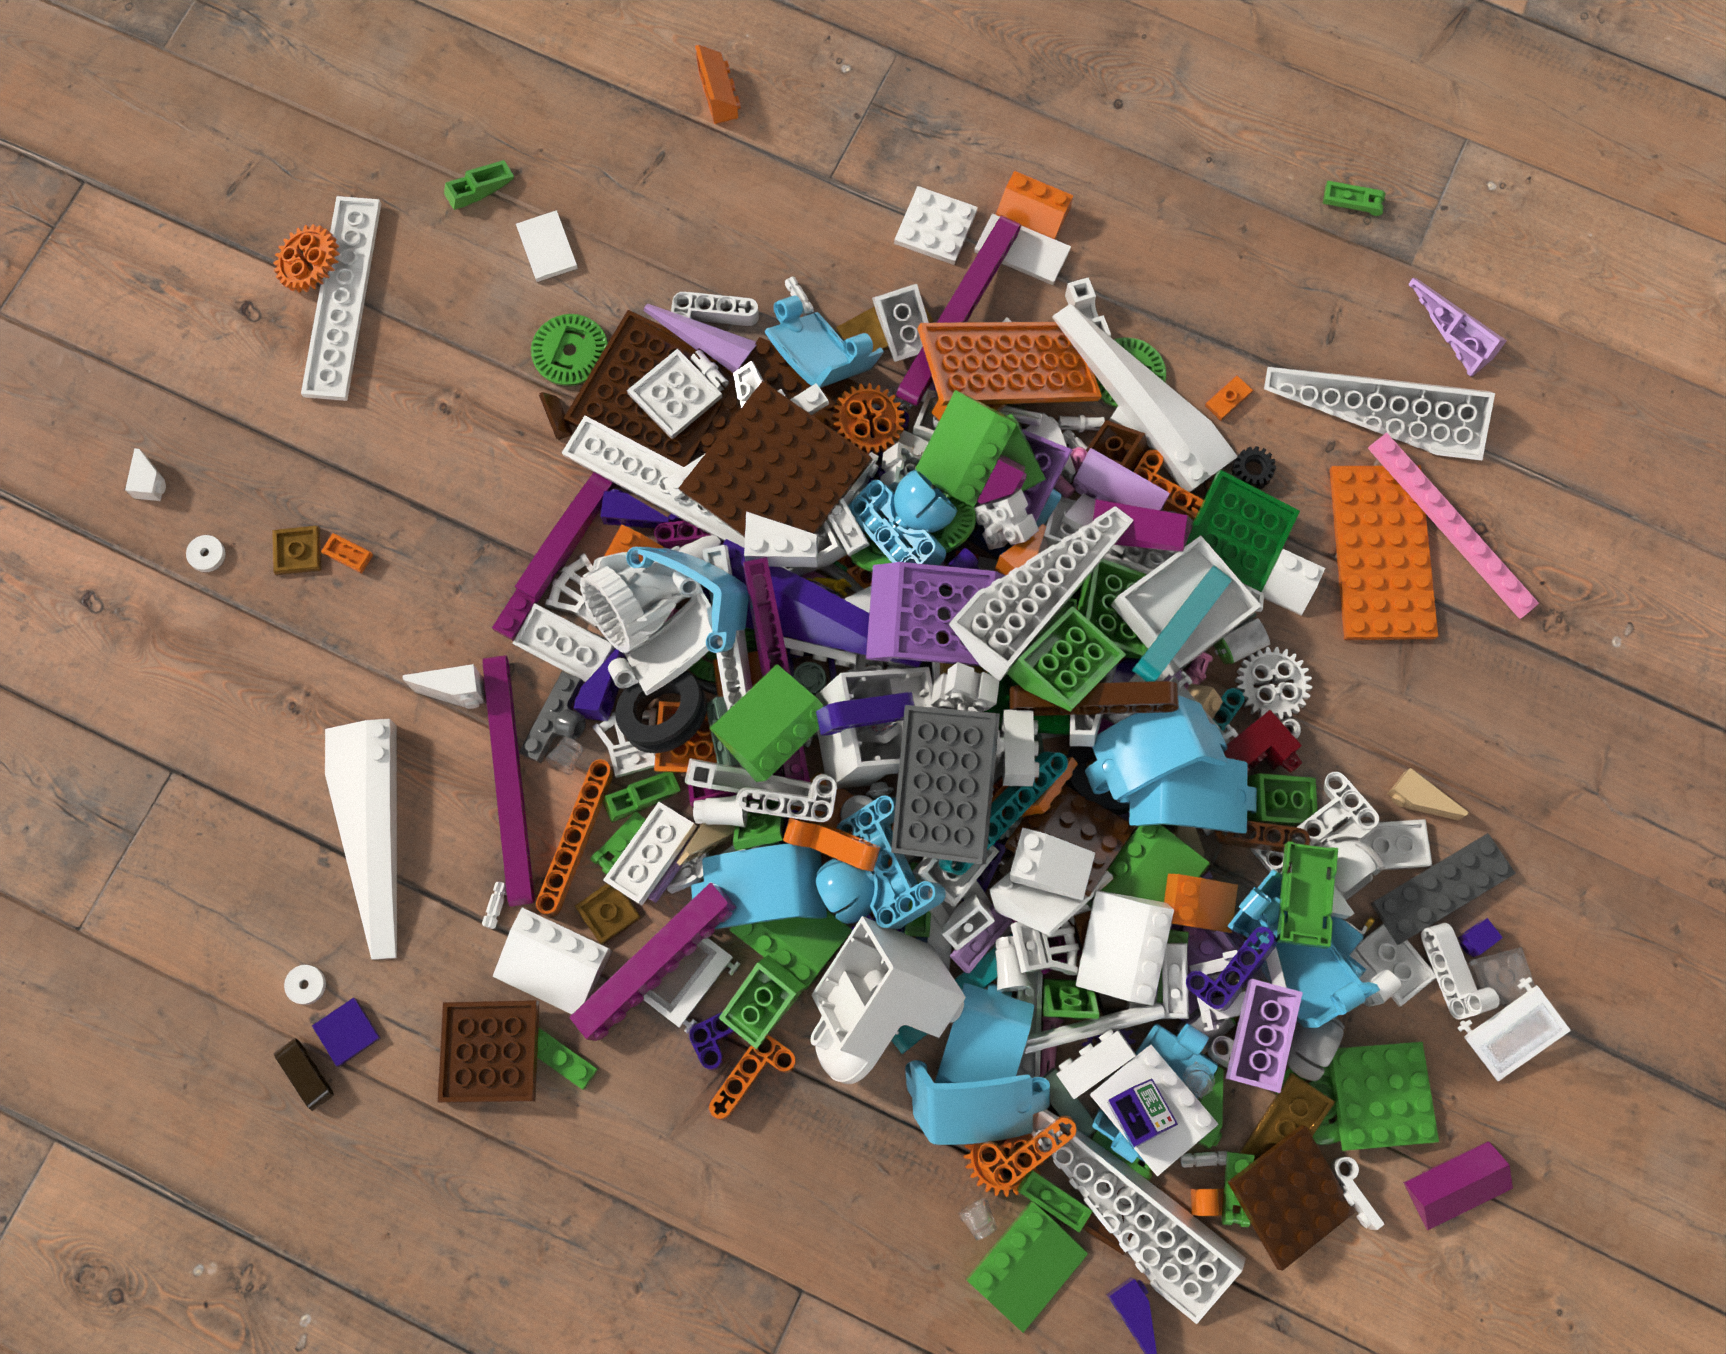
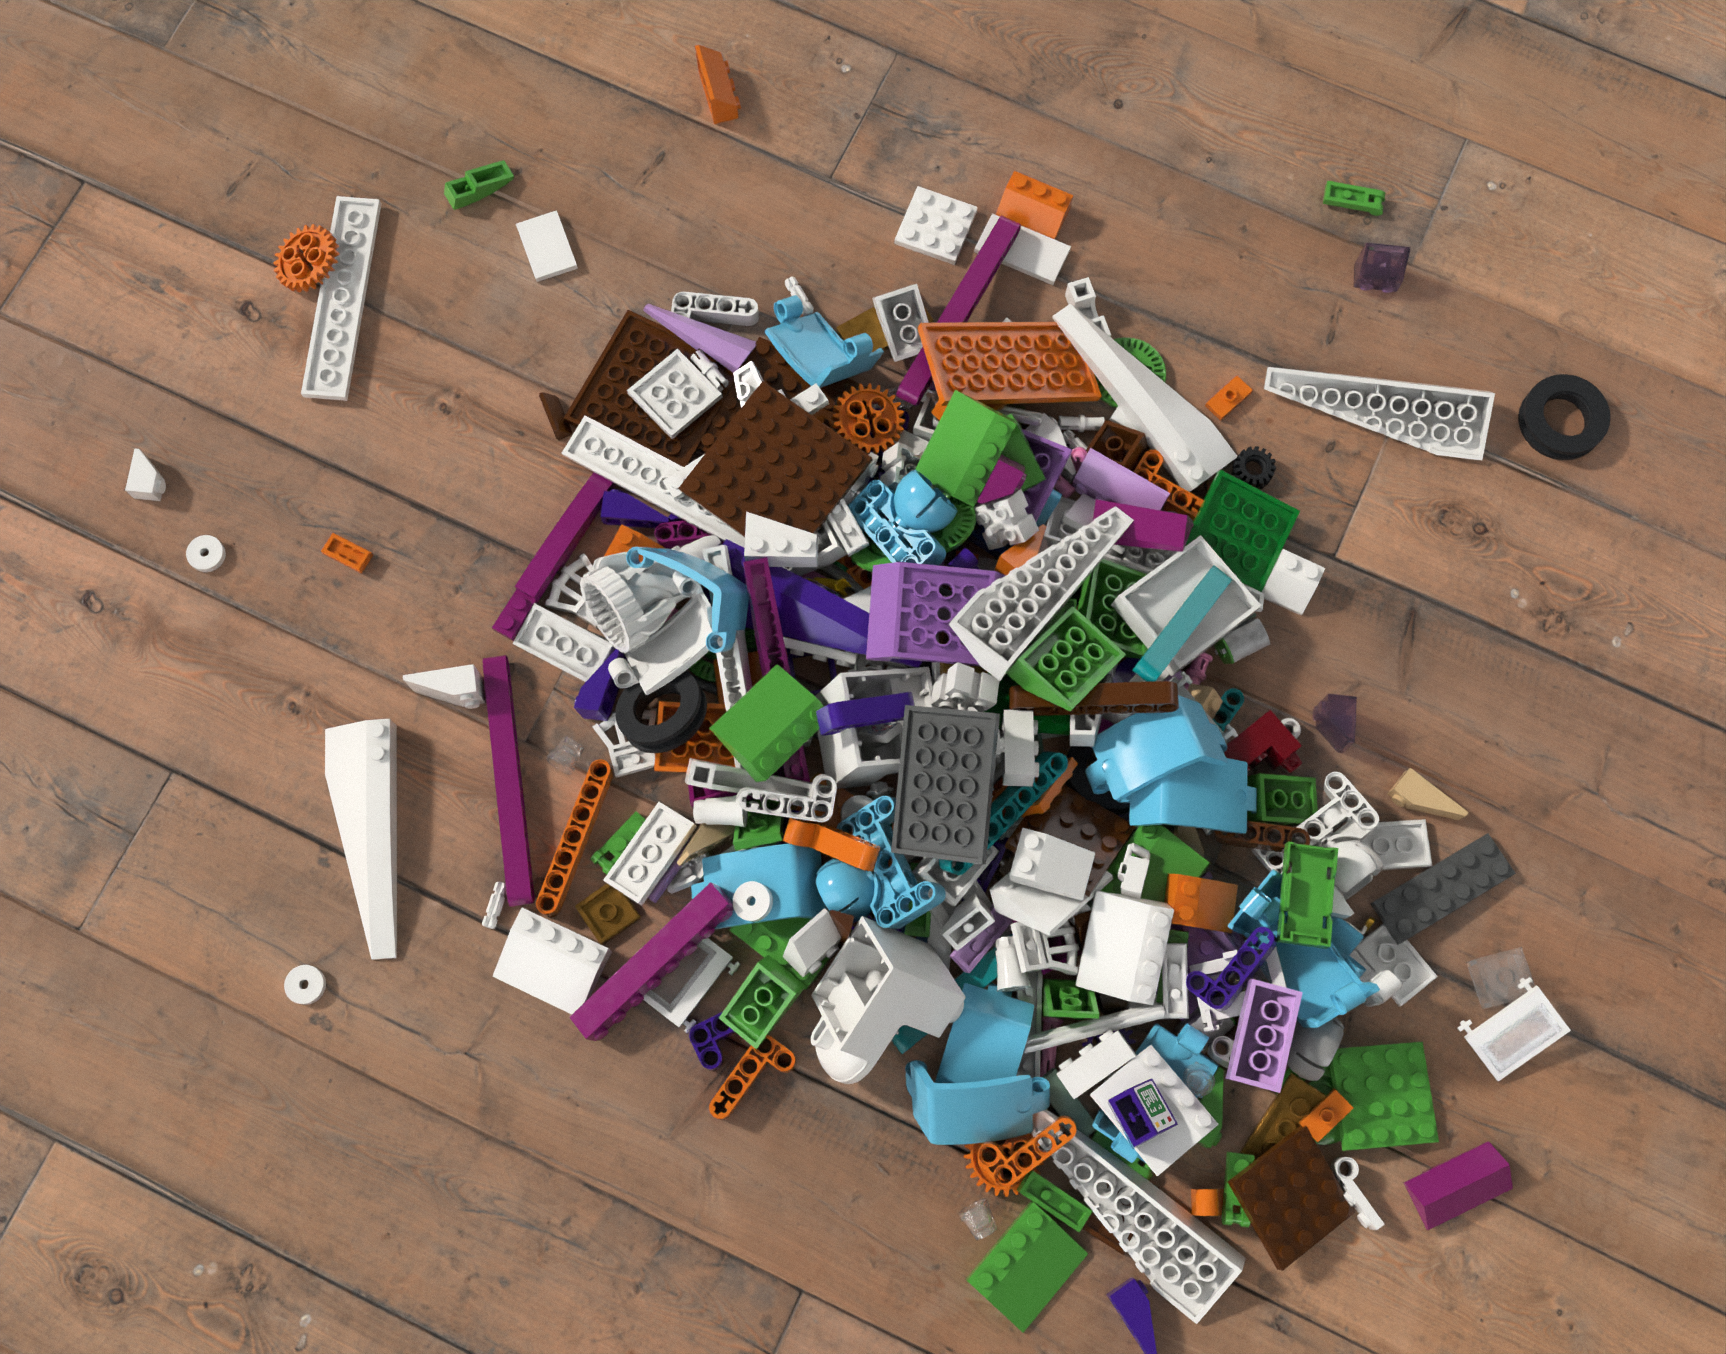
pearl gold tile [272,525,321,575] -> none
dark brown beam [274,1038,334,1111] -> none
dark purple tile [312,997,381,1067] -> none
reddish brown plate [438,1000,540,1103] -> none
dark grey plate [519,671,586,763] -> none
bright green piece [531,314,608,386] -> none
bright green plate [537,1028,598,1090] -> none
bright green slope [602,772,681,823] -> none
sand green tile [706,697,738,767] -> none
sand green wheel [793,662,826,696] -> none
white axle [1180,1151,1228,1168] -> none
white gear [1235,647,1312,721] -> none
orange plate [1329,465,1438,640] -> none
bright pink plate [1368,433,1539,619] -> none
lavender wedge [1409,278,1507,376] -> none
white beam [1421,923,1499,1019] -> none
dark purple brick [1458,918,1503,957] -> none
none -> white piece [733,881,773,922]
none -> white slope [783,908,841,977]
none -> reddish brown slope [829,910,854,949]
none -> white piece [1118,843,1150,899]
none -> orange plate [1299,1088,1353,1142]
none -> clear purple slope [1313,694,1357,753]
none -> clear purple slope [1353,243,1410,293]
none -> black tyre [1518,374,1610,460]

